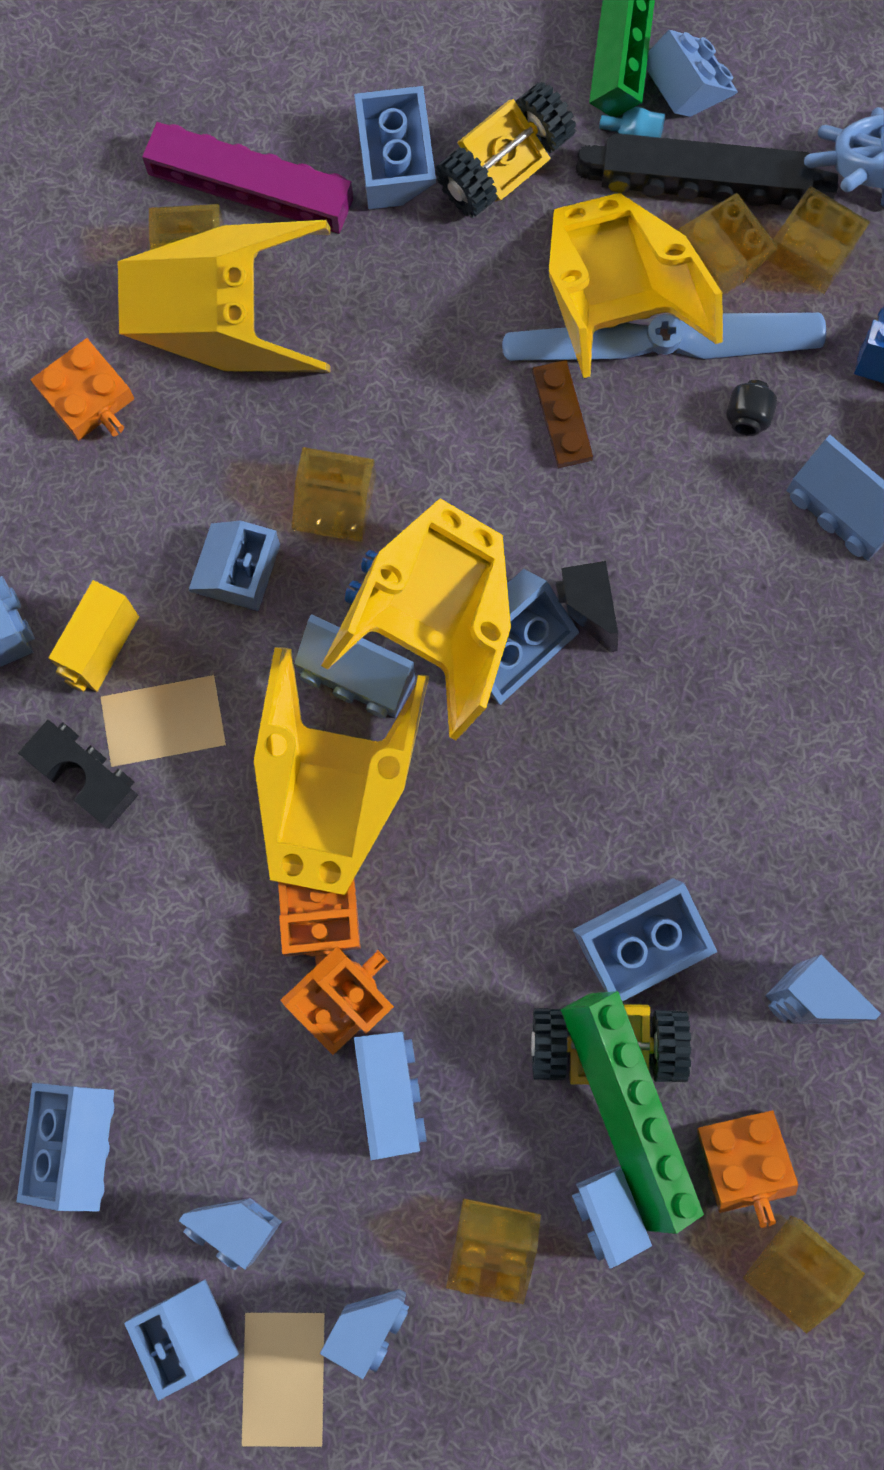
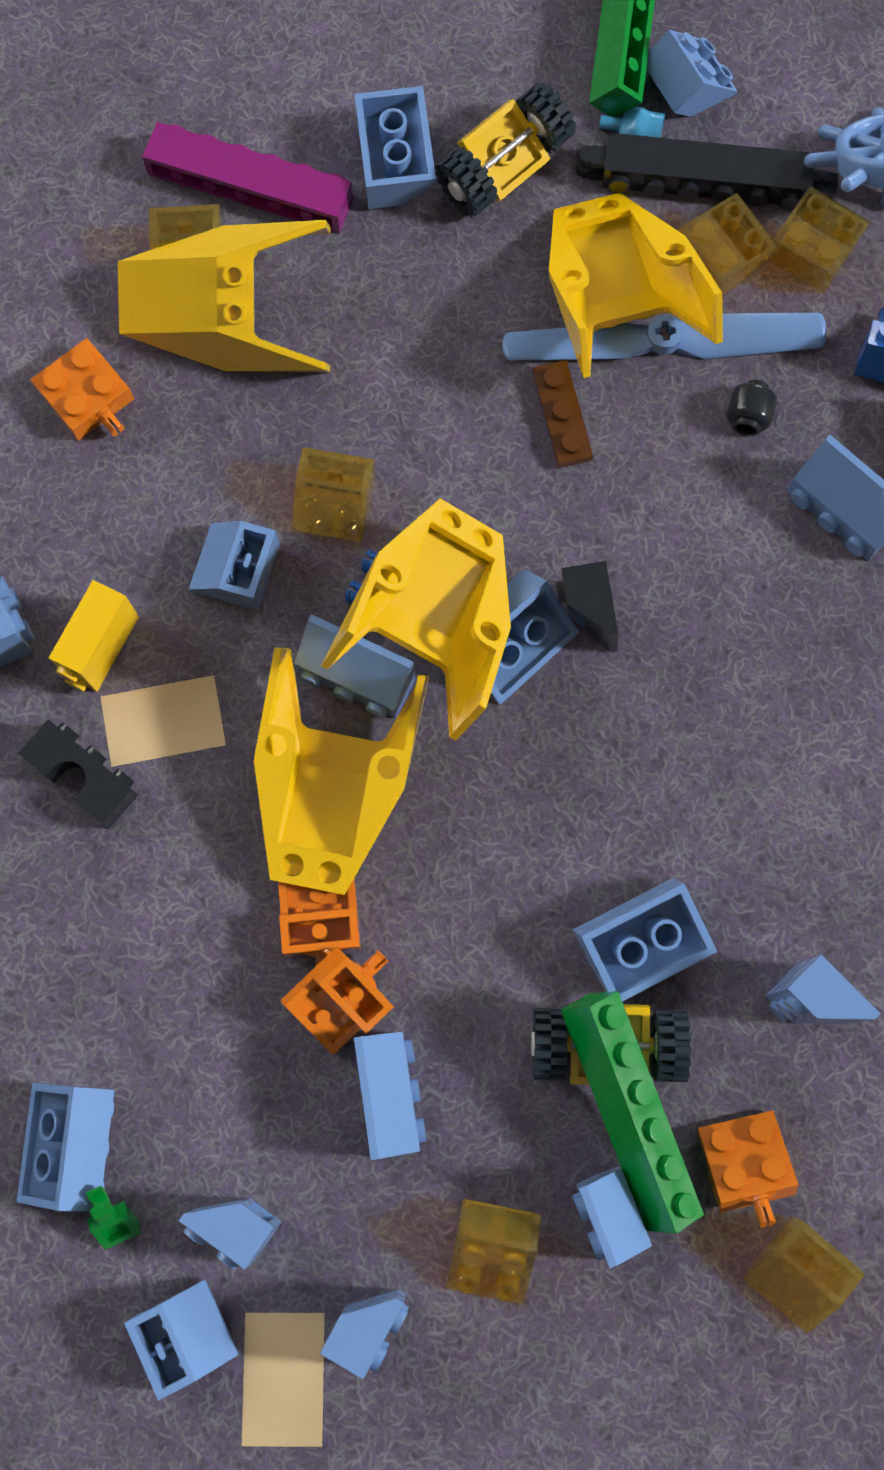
none -> green plate [86,1186,142,1250]

